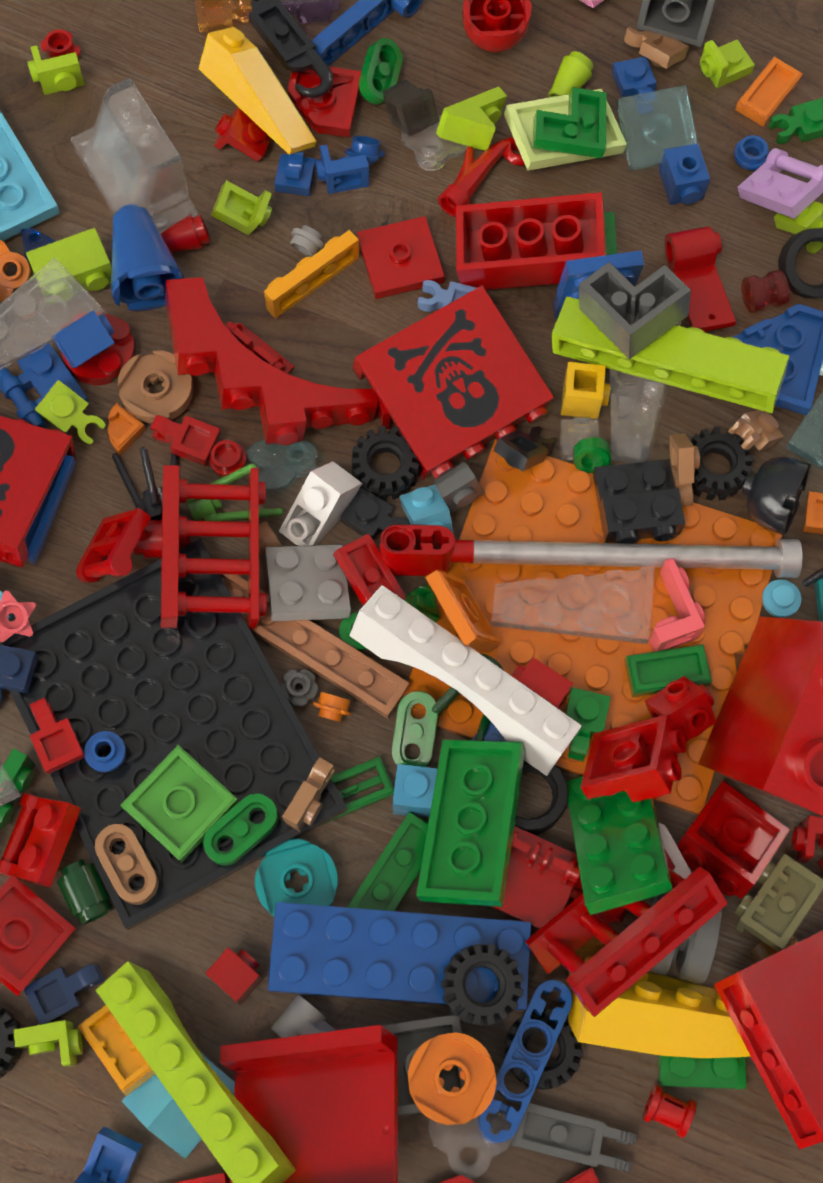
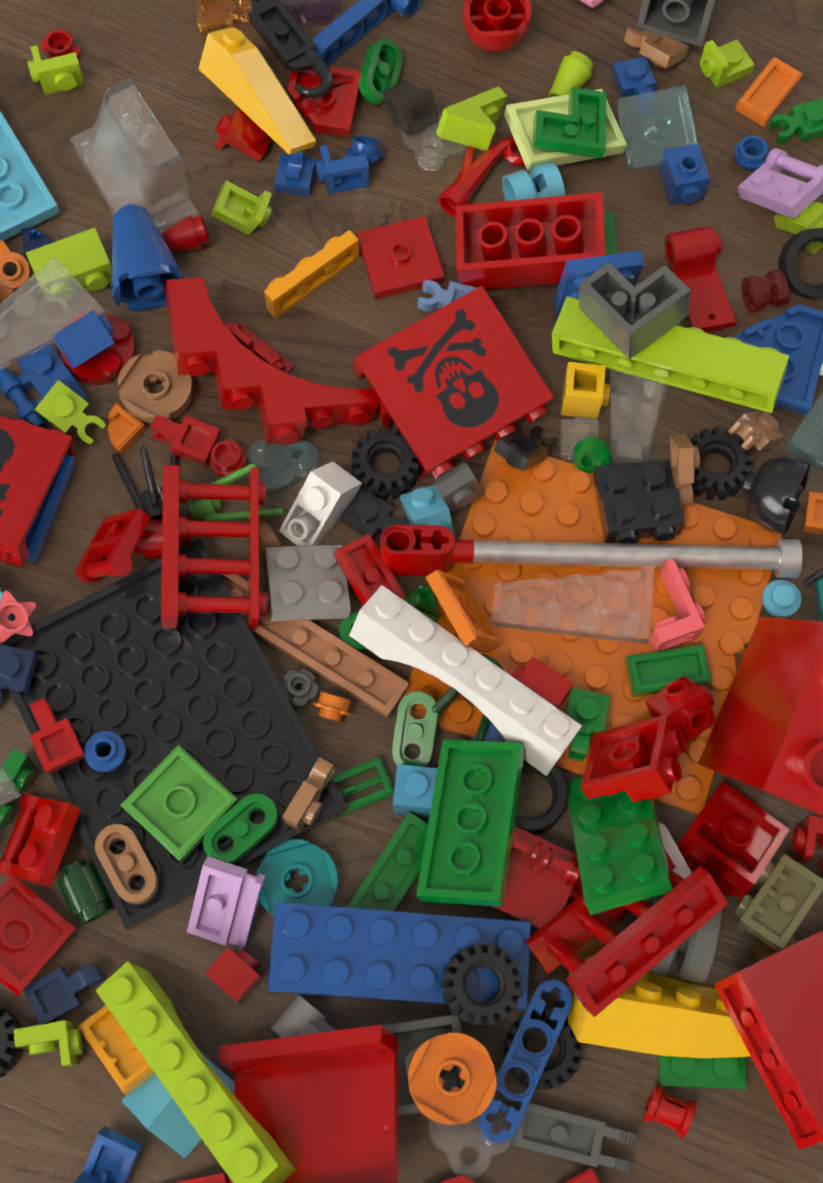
light grey plate [290,225,325,257] -> none
none -> lavender plate [186,856,266,951]
none -> medium azure wheel [502,161,565,201]

